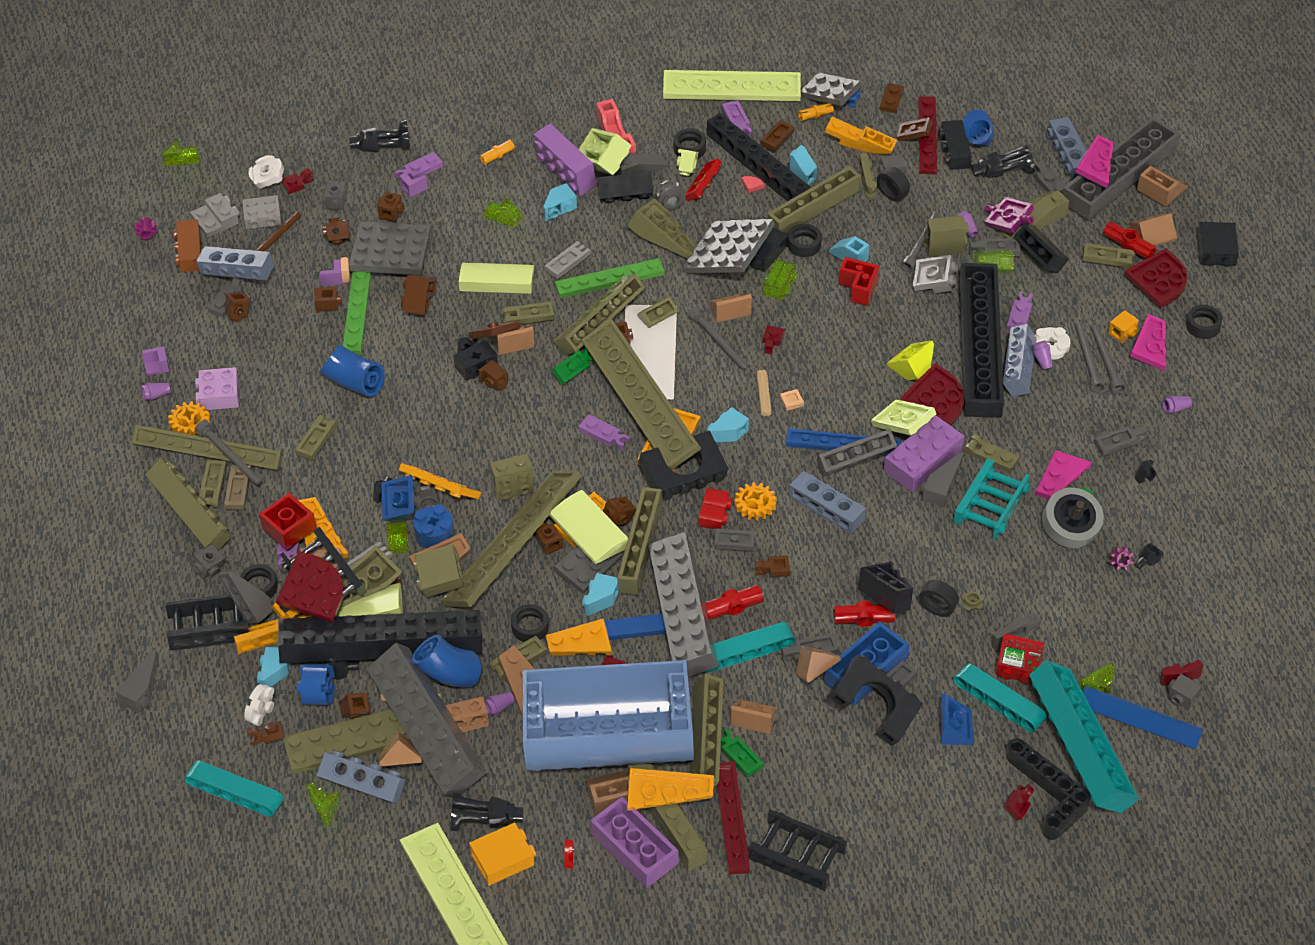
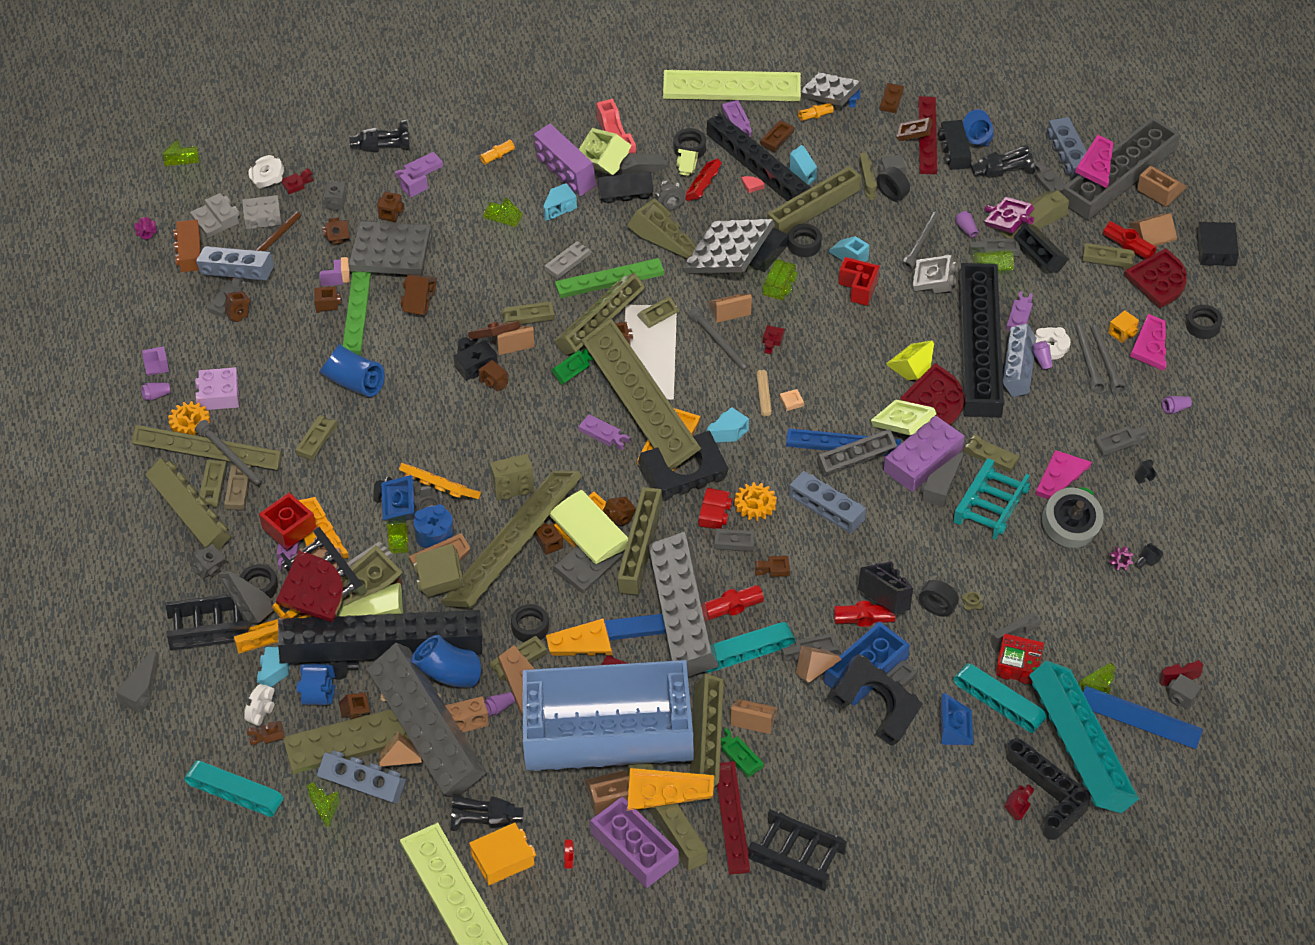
yellowish green slope [459,263,534,294] -> none
medium azure slope [582,573,619,616] -> none
light orange slope [825,117,897,154] -> none
olive brick [925,215,969,256] -> none

